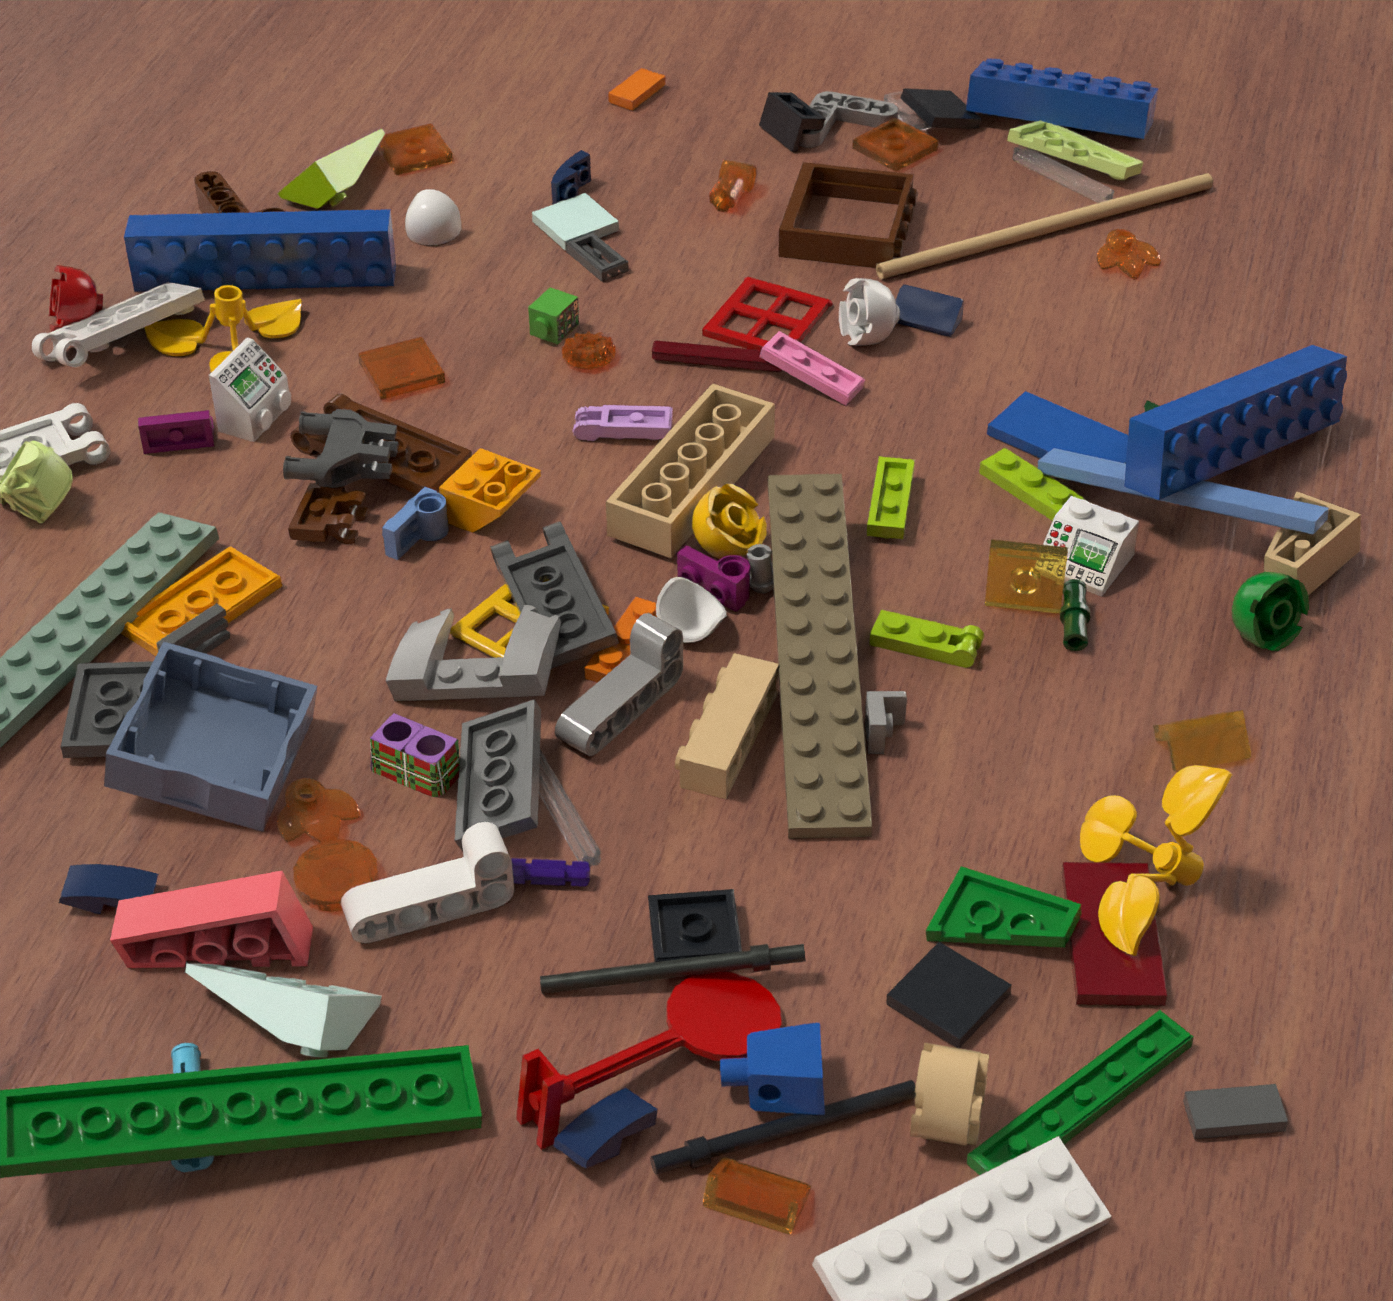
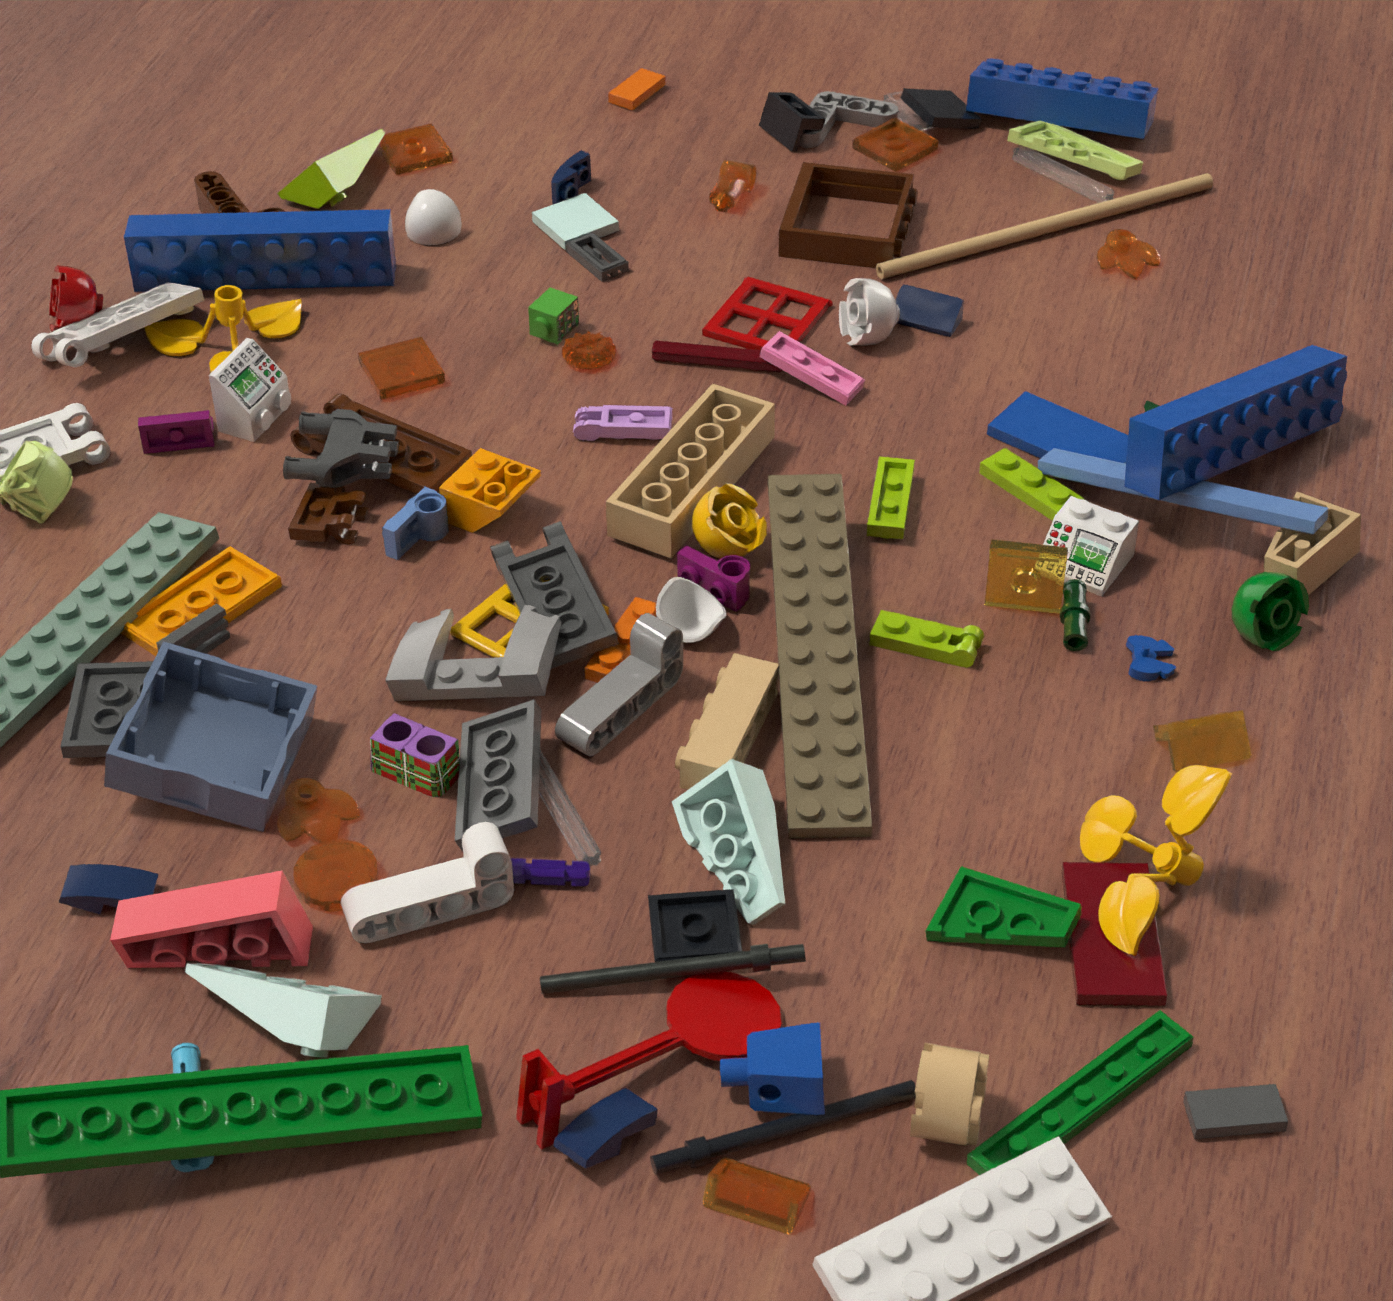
light grey pin [747,544,774,593] -> none
light grey bracket [864,691,907,754] -> none
black tile [886,942,1011,1048] -> none
none -> light aqua wedge [672,759,785,925]
none -> blue piece [1126,635,1176,682]

